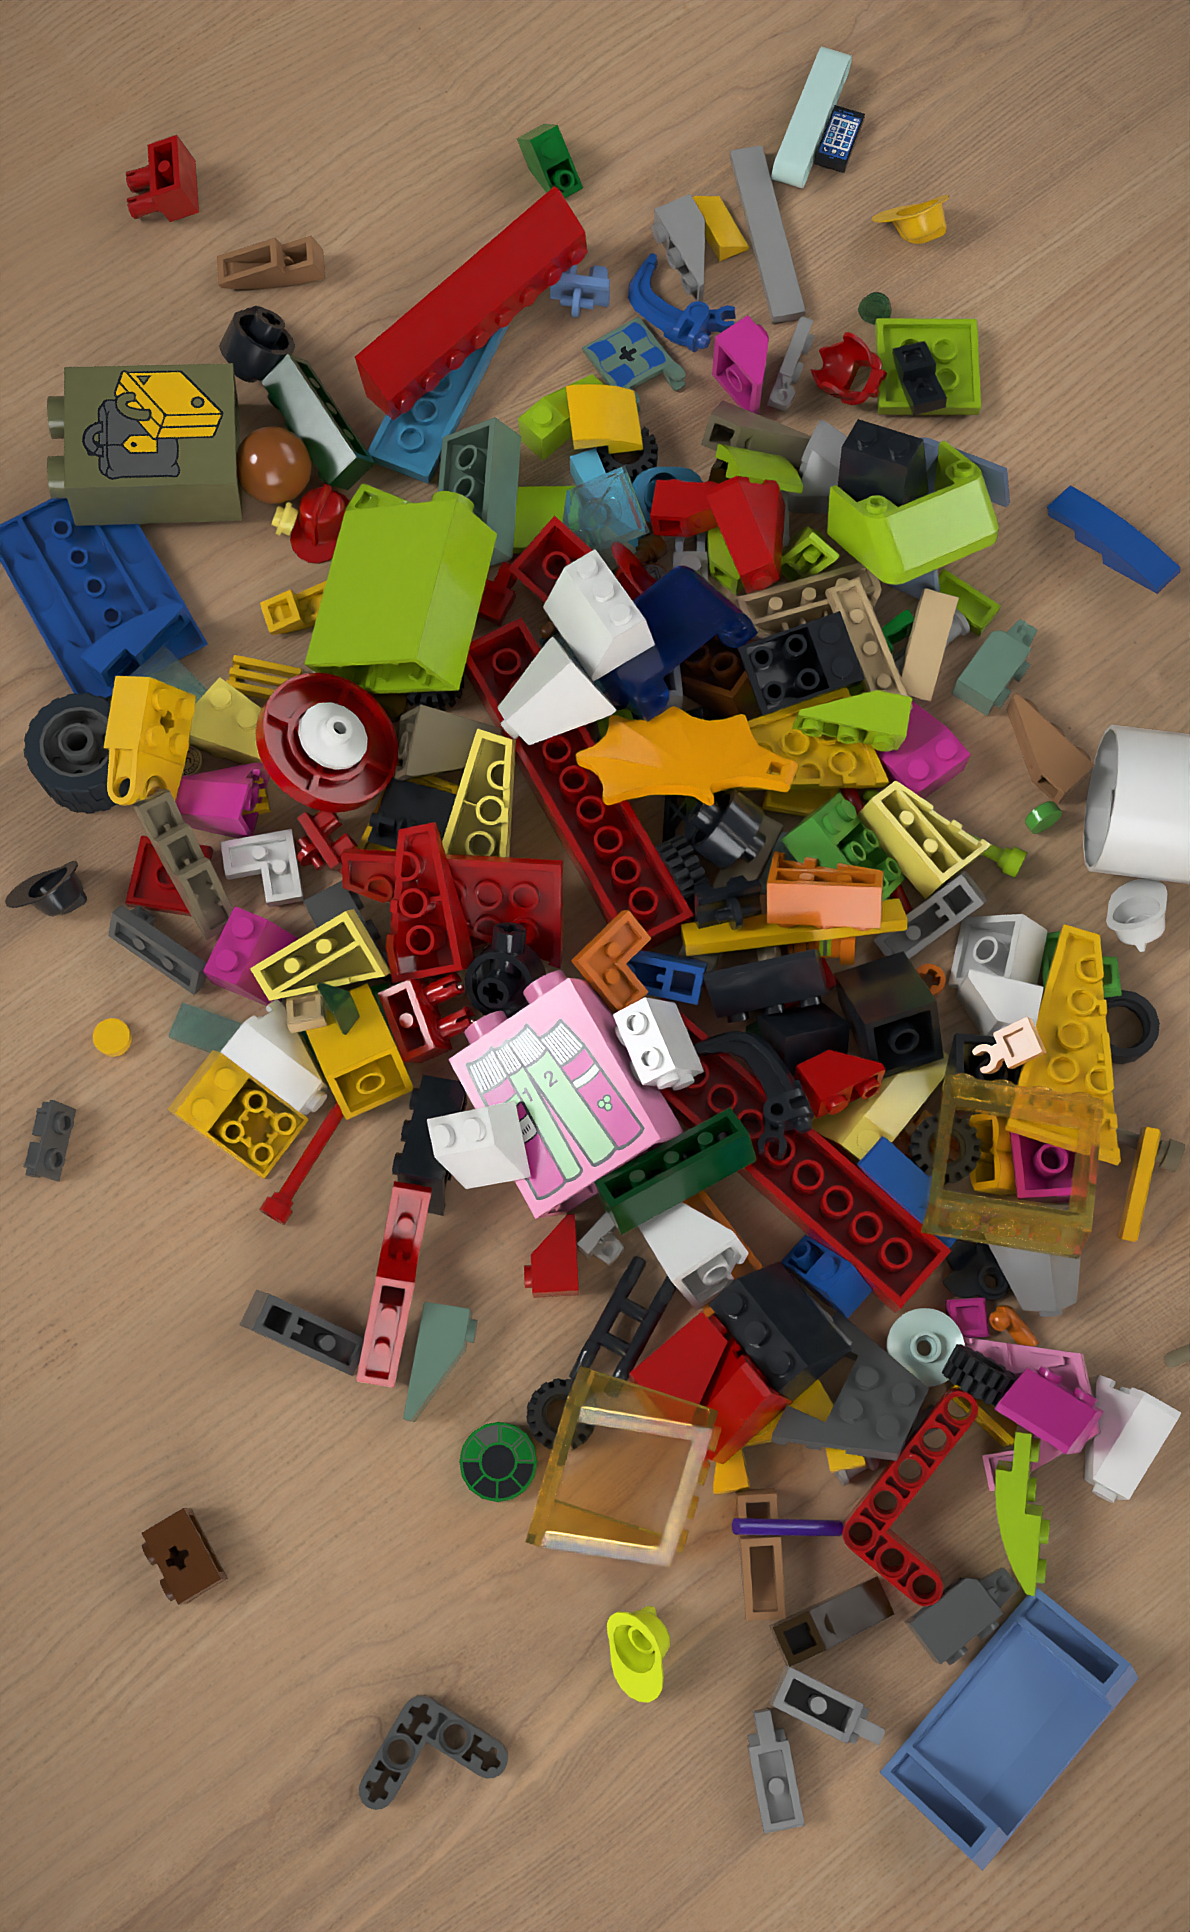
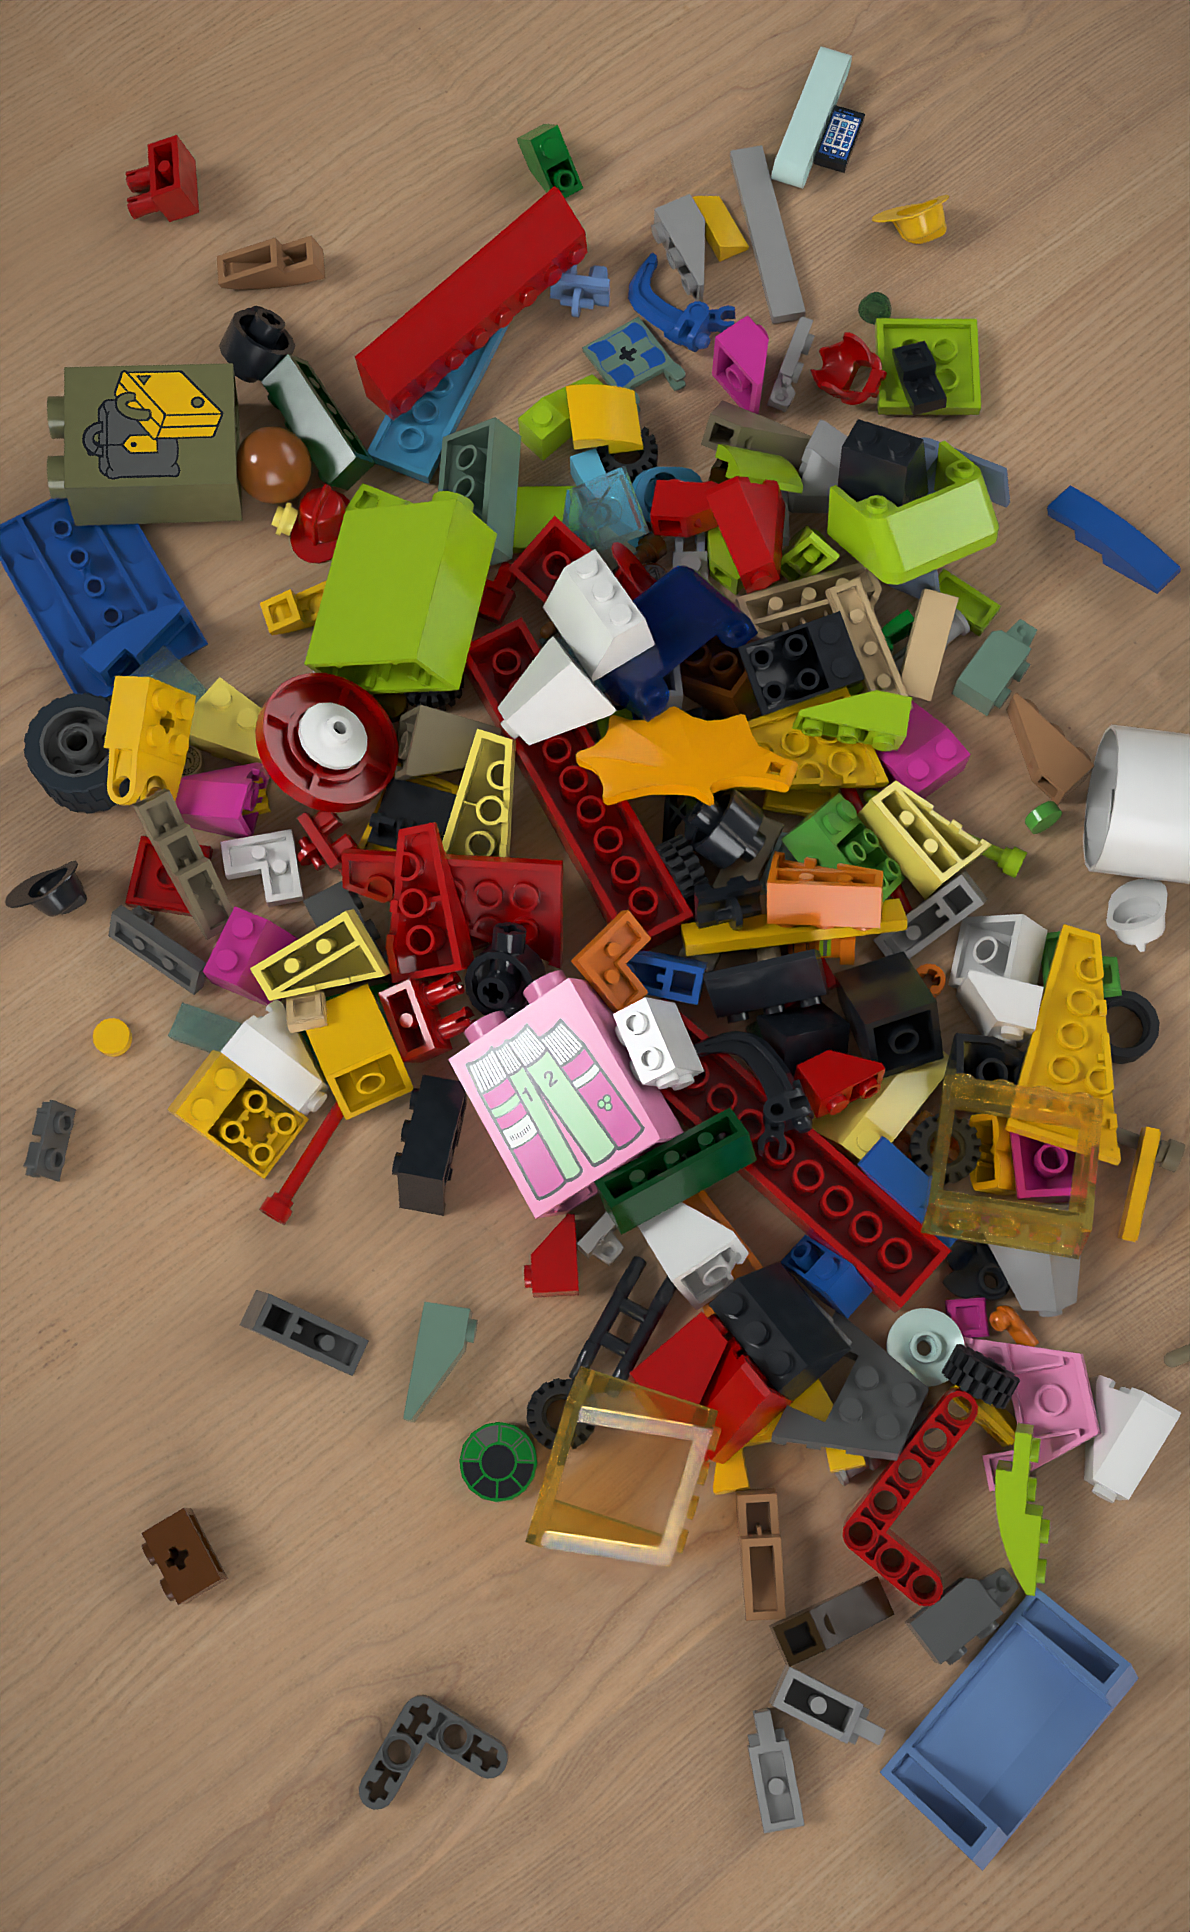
yellow tile [226,655,303,699] -> none
clear green slope [316,982,360,1035] -> none
bracket [356,1181,432,1388] -> none
white slope [427,1101,531,1189] -> none
neon yellow piece [607,1606,670,1703] -> none
dark purple bar [732,1518,843,1536] -> none
light nougat plate [972,1017,1047,1074] -> none
dark pink slope [995,1365,1104,1454] -> none

